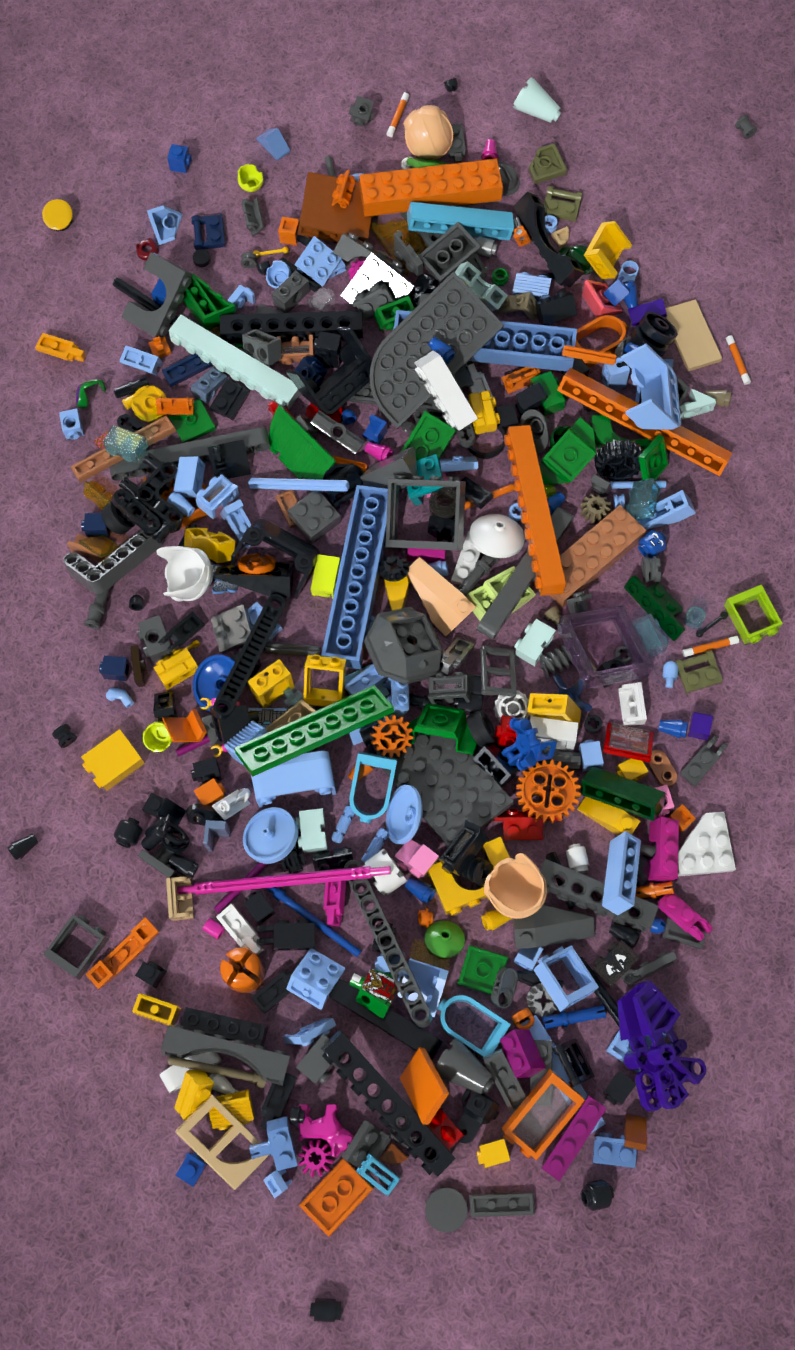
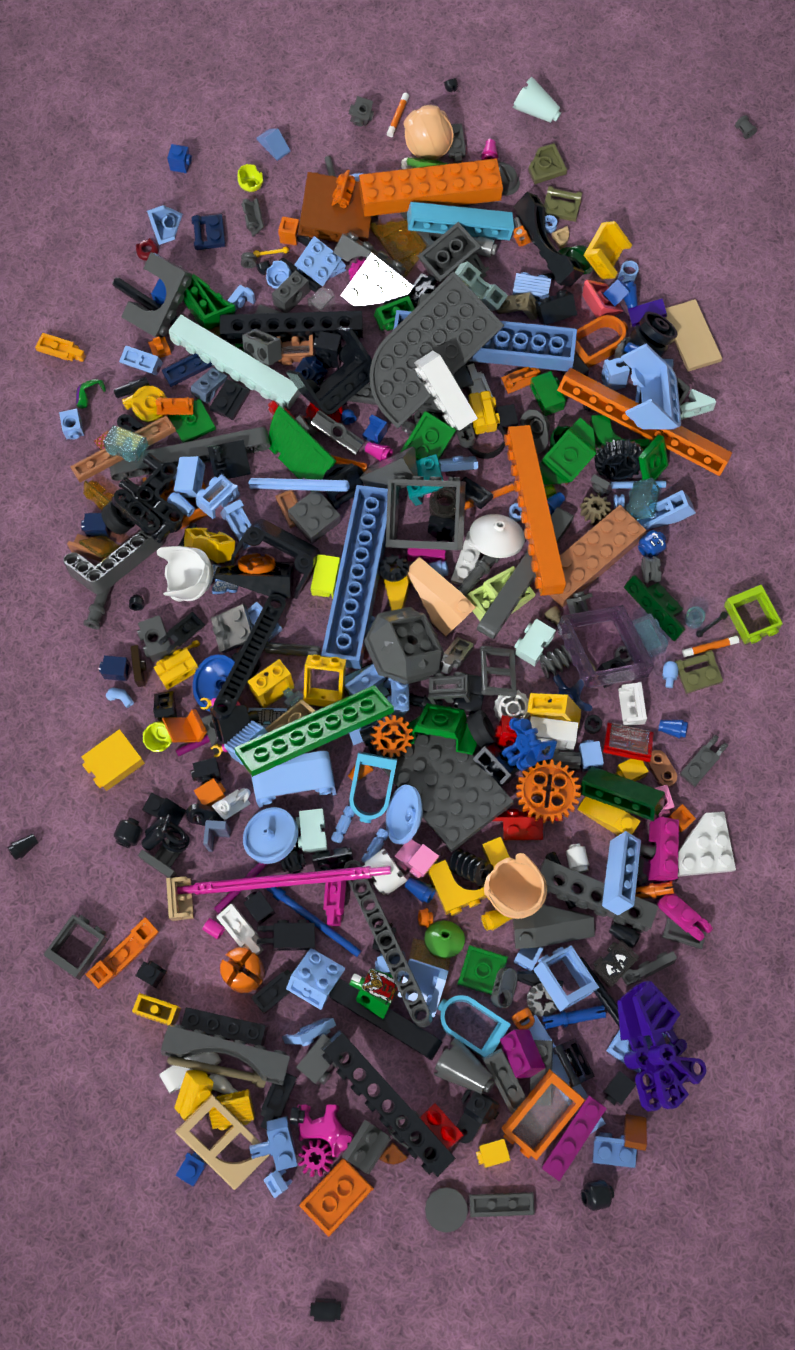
yellow piece [42,199,73,232] -> none
black wheel [52,724,77,748] -> none
black cone [168,853,199,878] -> none
black tile [193,249,211,267] -> none
dark grey bracket [352,283,395,320] -> none
medium azure tile [356,1153,401,1196] -> none
dark grey wing [394,230,423,276] -> none
orange tile [400,1047,449,1125] -> none
blue cone [428,337,455,364] -> none
black window [438,820,488,876] -> none
green plate [491,268,509,285] -> none
black slope [515,383,548,417] -> none
orange axle [562,345,617,365] -> none
blue hinge [650,917,666,934] -> none
dark purple piece [688,712,713,741] -> none
dark tan cone [705,390,732,408] -> none
orange bar [726,335,751,385] -> none

